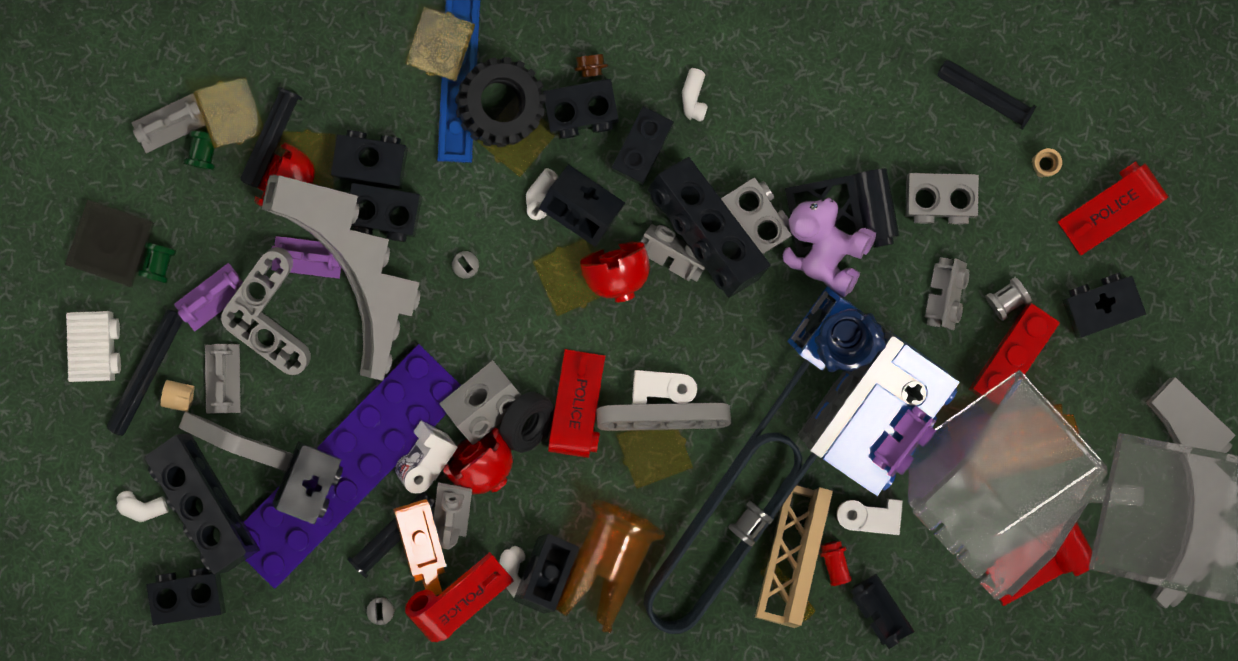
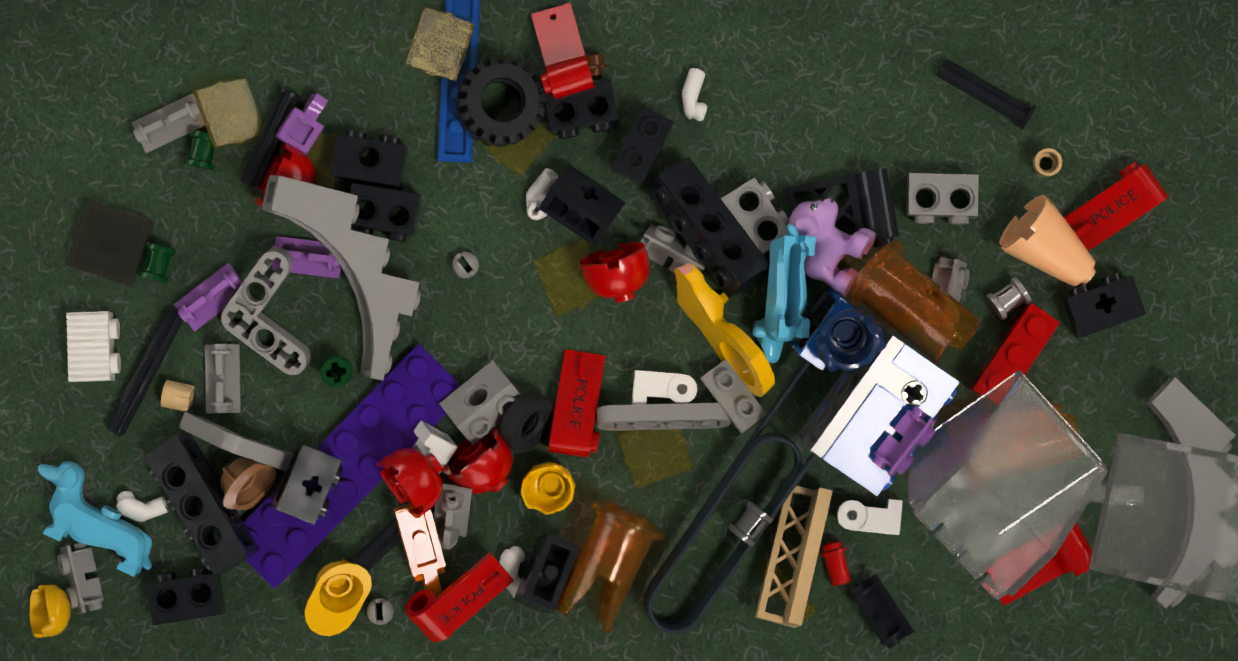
none -> yellow hair [29,585,71,638]
none -> medium azure animal [38,461,152,577]
none -> light grey hinge [57,543,104,614]
none -> medium nougat piece [220,457,277,510]
none -> medium lavender plate [275,93,328,154]
none -> yellow piece [304,558,372,636]
none -> dark green bush [321,357,352,388]
none -> red cylinder [376,447,443,519]
none -> yellow hair [520,462,576,515]
none -> door [531,3,595,99]
none -> yellow animal [674,263,775,397]
none -> light grey hinge [700,359,767,434]
none -> medium azure animal [752,224,816,364]
none -> clear orange piece [847,240,980,365]
none -> light nougat cone [999,195,1096,286]

